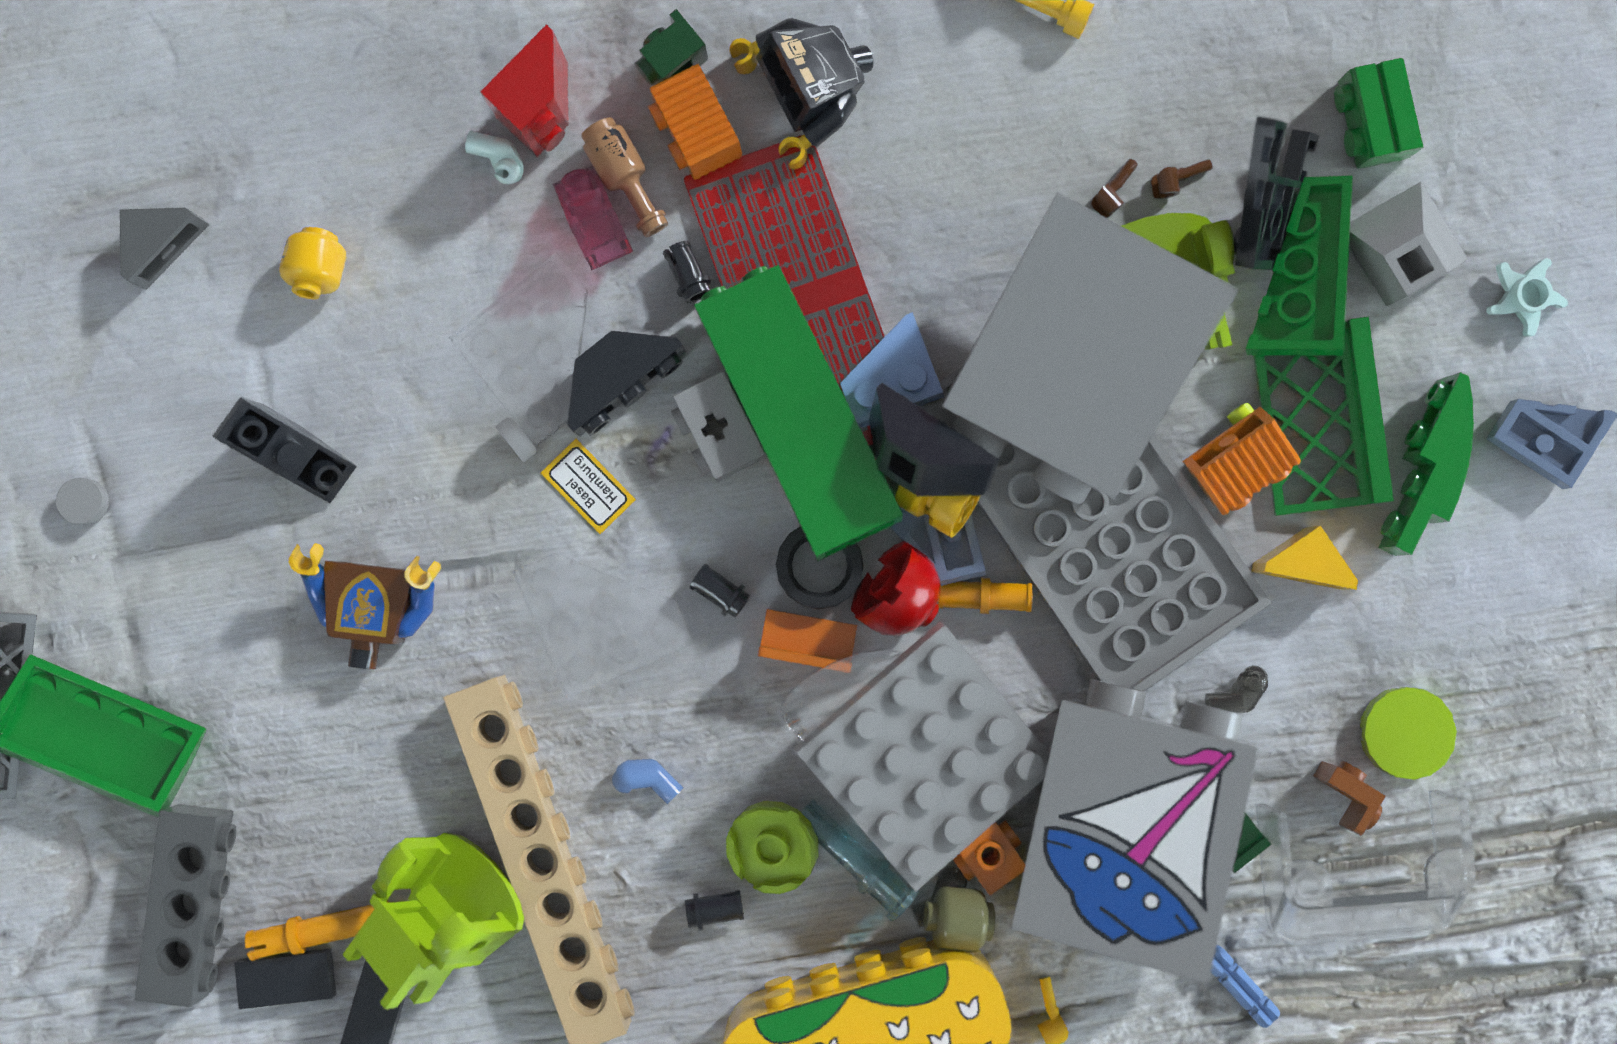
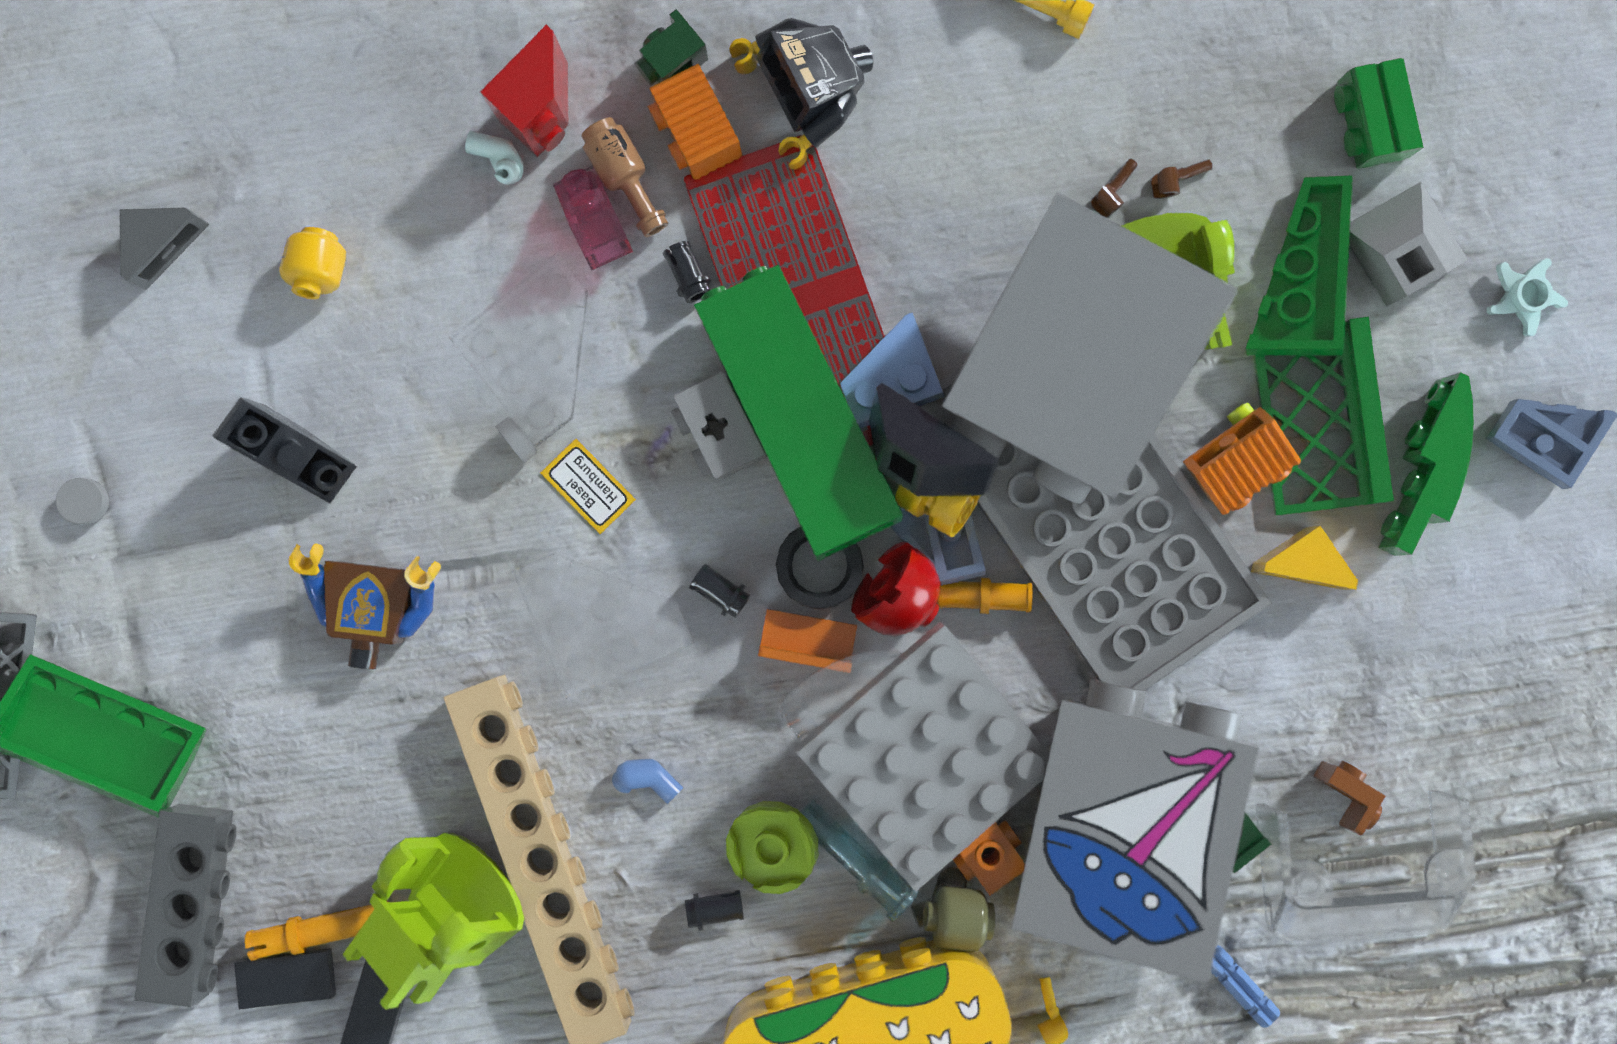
black slope [567,331,686,436] -> none
clear smoke arm [1205,665,1268,713] -> none
black wing [1234,116,1319,270] -> none
lime tile [1360,687,1457,780] -> none

